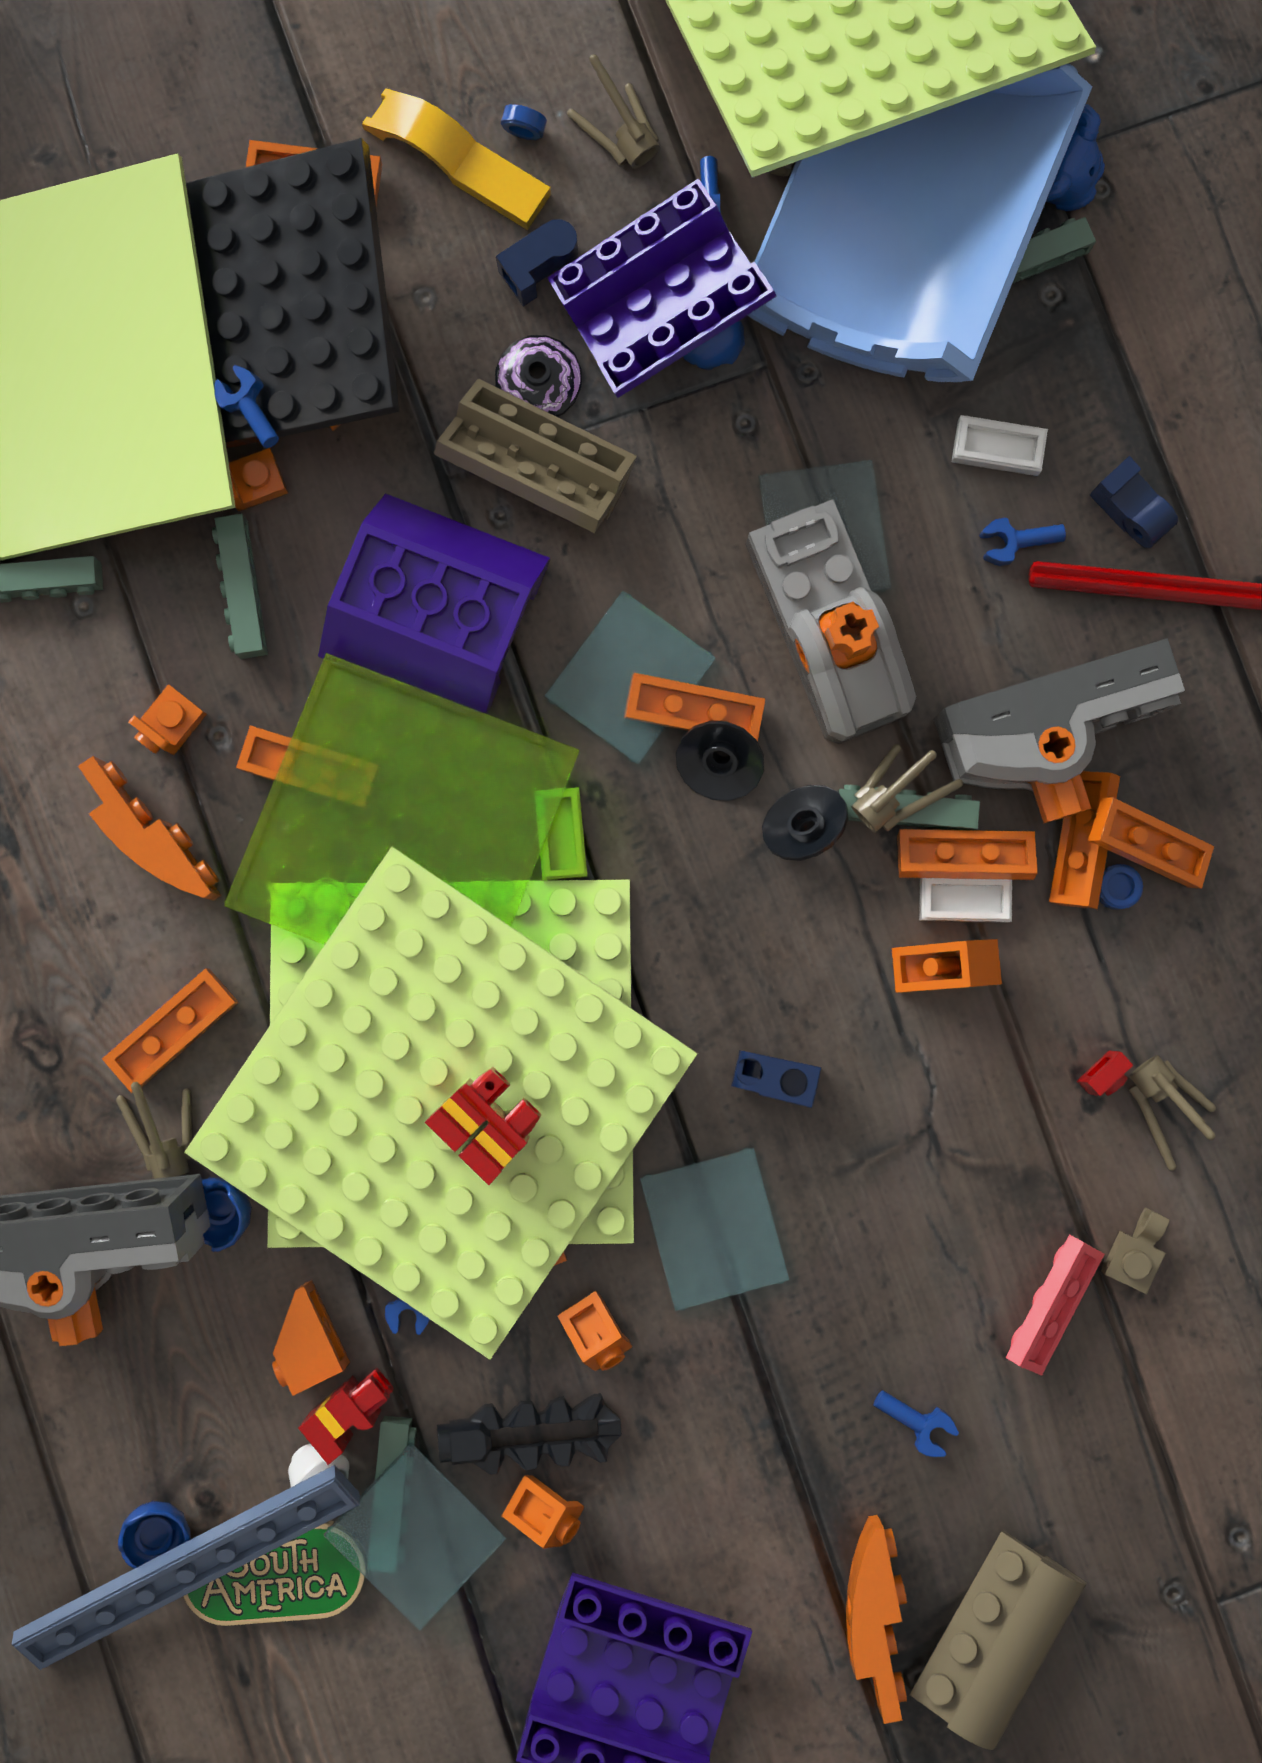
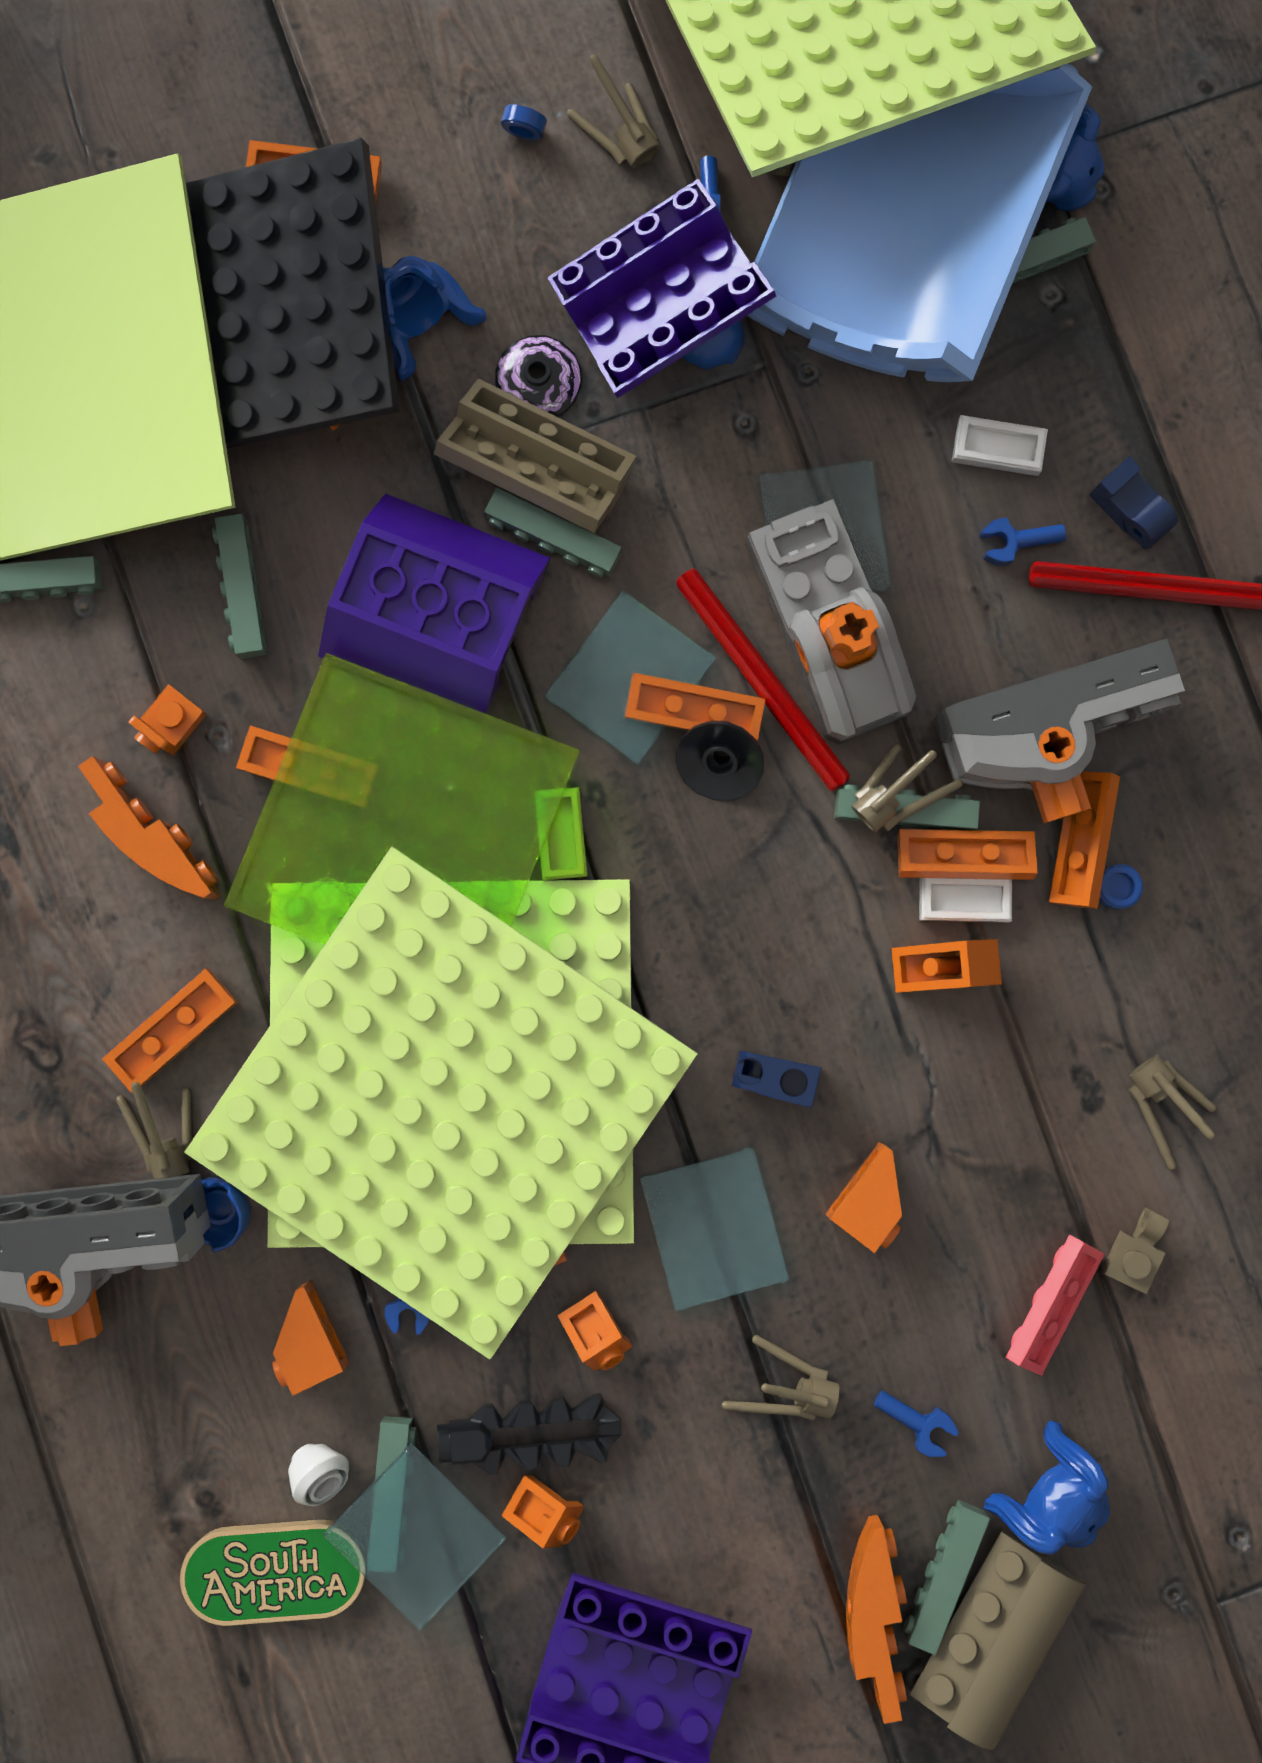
sand blue tile [12,1465,360,1670] -> none
blue hair [118,1501,191,1569] -> none
blue bar [215,365,279,448] -> none
orange bracket [229,448,288,511] -> none
red hips [298,1368,394,1465] -> none
yellow piece [362,88,551,230] -> none
red hips [425,1067,541,1185] -> none
dark blue leg [496,219,578,307] -> none
black dish [762,785,849,861] -> none
red plate [1077,1051,1133,1096] -> none
orange plate [1088,797,1214,888] -> none
none -> blue hair [383,255,487,380]
none -> sand green piece [484,487,622,578]
none -> red axle [676,568,850,791]
none -> dark tan plant [722,1335,840,1421]
none -> orange slope [825,1142,902,1253]
none -> sand green piece [903,1499,990,1656]
none -> blue hair [983,1420,1110,1555]

